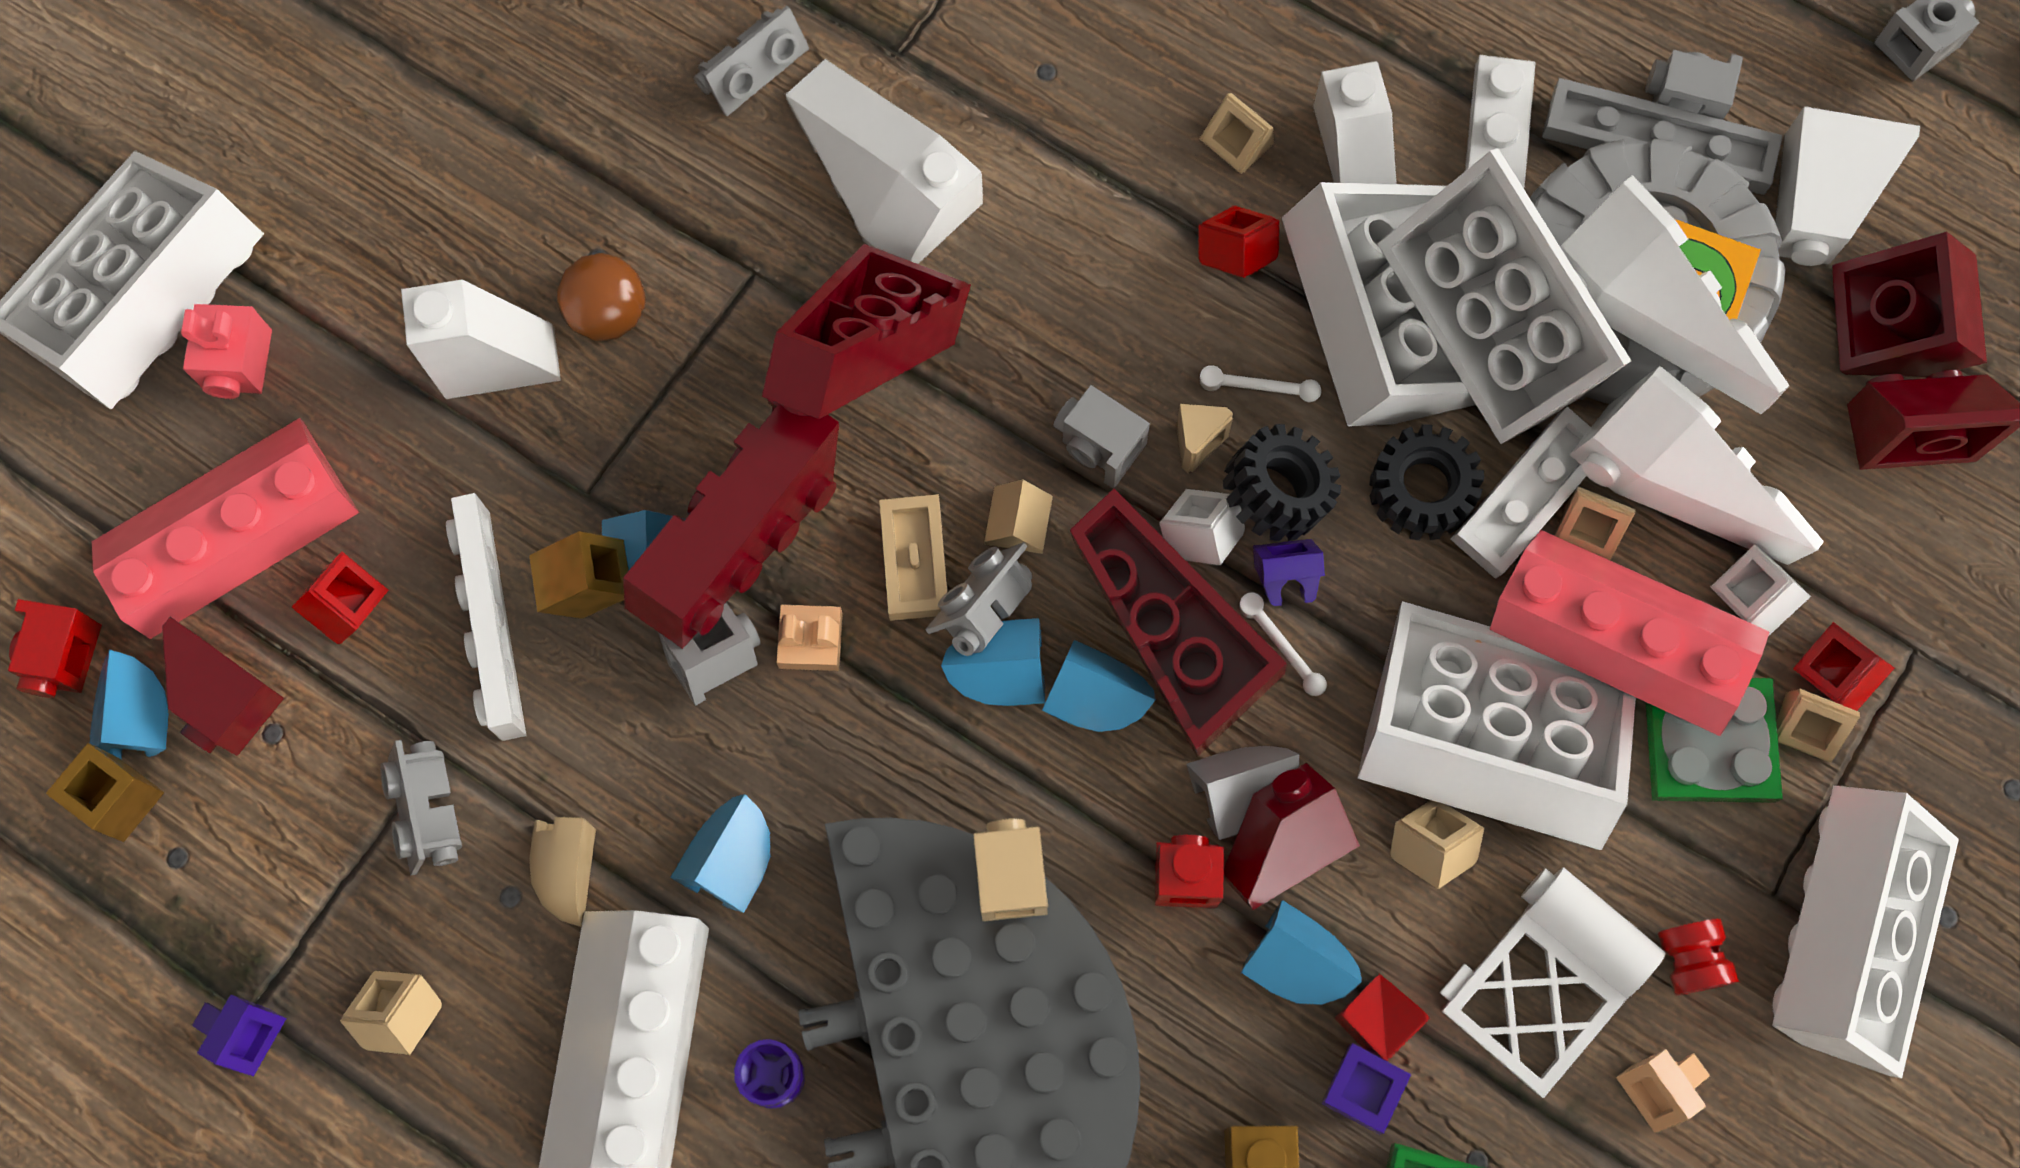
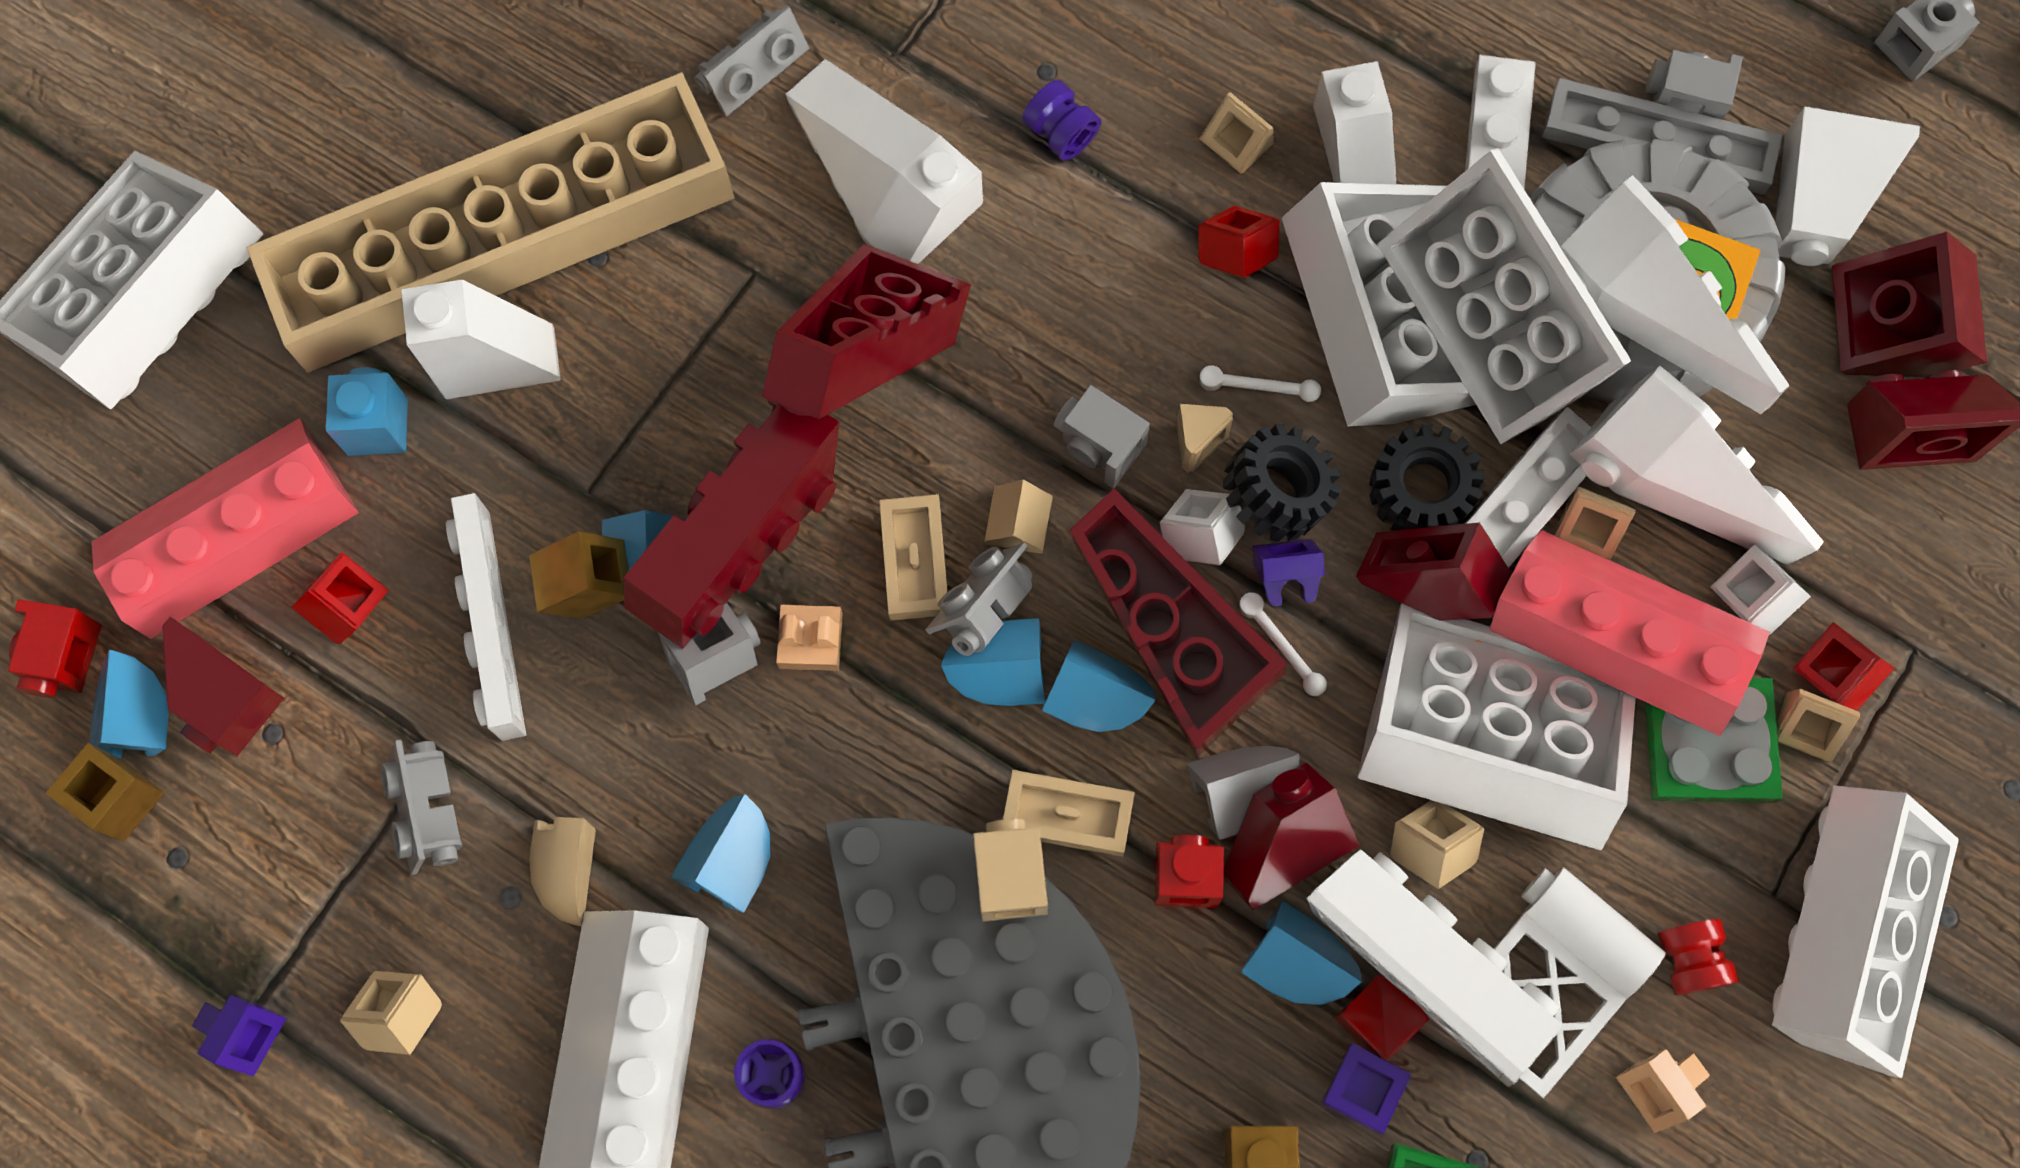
coral brick [181,304,272,399] -> none
dark orange hair [557,253,646,341] -> none
none -> tan brick [246,72,735,373]
none -> dark azure brick [326,367,408,456]
none -> tan plate [1003,770,1135,857]
none -> dark purple wheel [1022,80,1101,161]
none -> white slope [1307,849,1564,1087]
none -> dark red slope [1356,522,1511,621]

